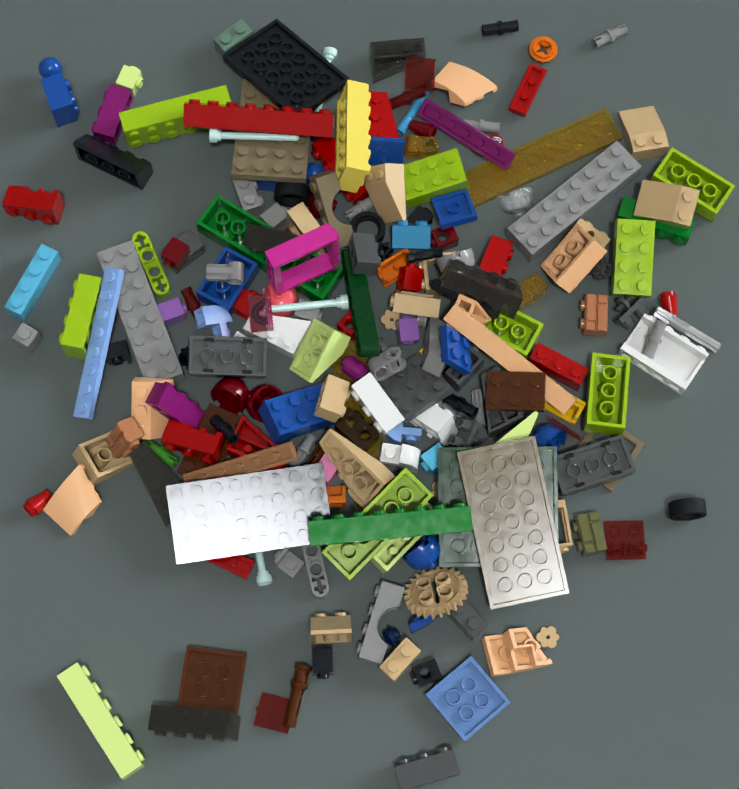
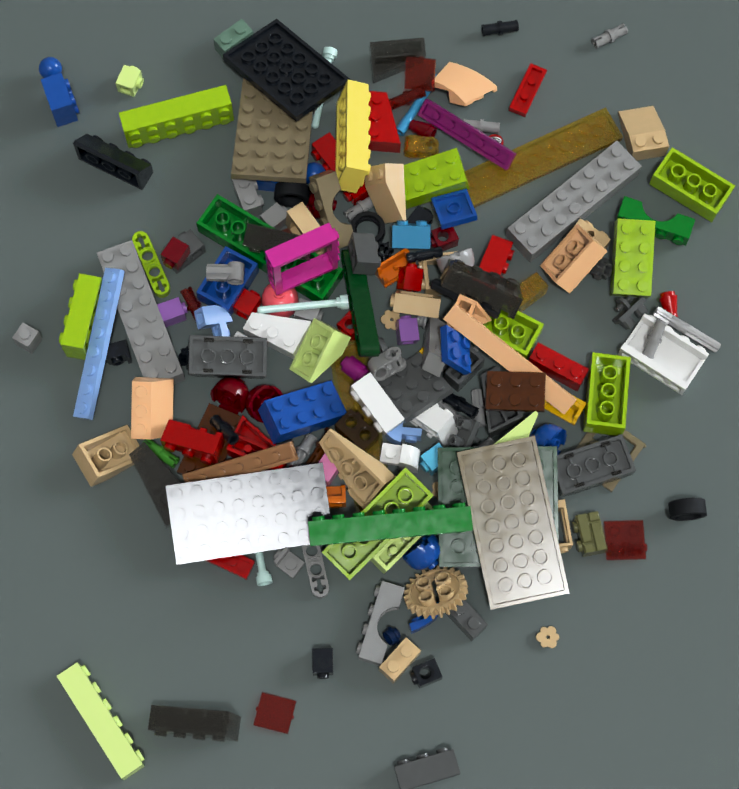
red wedge [2,185,65,225] -> none
medium azure brick [4,244,62,323] -> none
red cone [23,489,52,517] -> none
light nougat slope [43,463,102,536] -> none
magenta brick [92,84,133,145] -> none
nougat brick [106,417,144,458] -> none
magenta brick [145,382,205,429] -> none
reddish brown plate [177,646,247,715] -> none
red brick [183,99,335,138] -> none
light aqua piece [209,128,300,143] -> none
clear pink panel [247,288,274,333] -> none
reddish brown pin [283,665,312,728] -> none
tan slope [310,612,352,644] -> none
tan brick [313,374,351,423] -> none
blue plate [368,136,405,166] -> none
medium blue plate [425,656,511,743] -> none
light nougat slope [481,627,553,677] -> none
clear cylinder [497,187,535,217] -> none
orange gear [529,36,558,64] -> none
clear red piece [550,417,584,441] -> none
nougat brick [579,294,608,337] -> none
tan slope [633,180,700,230] -> none

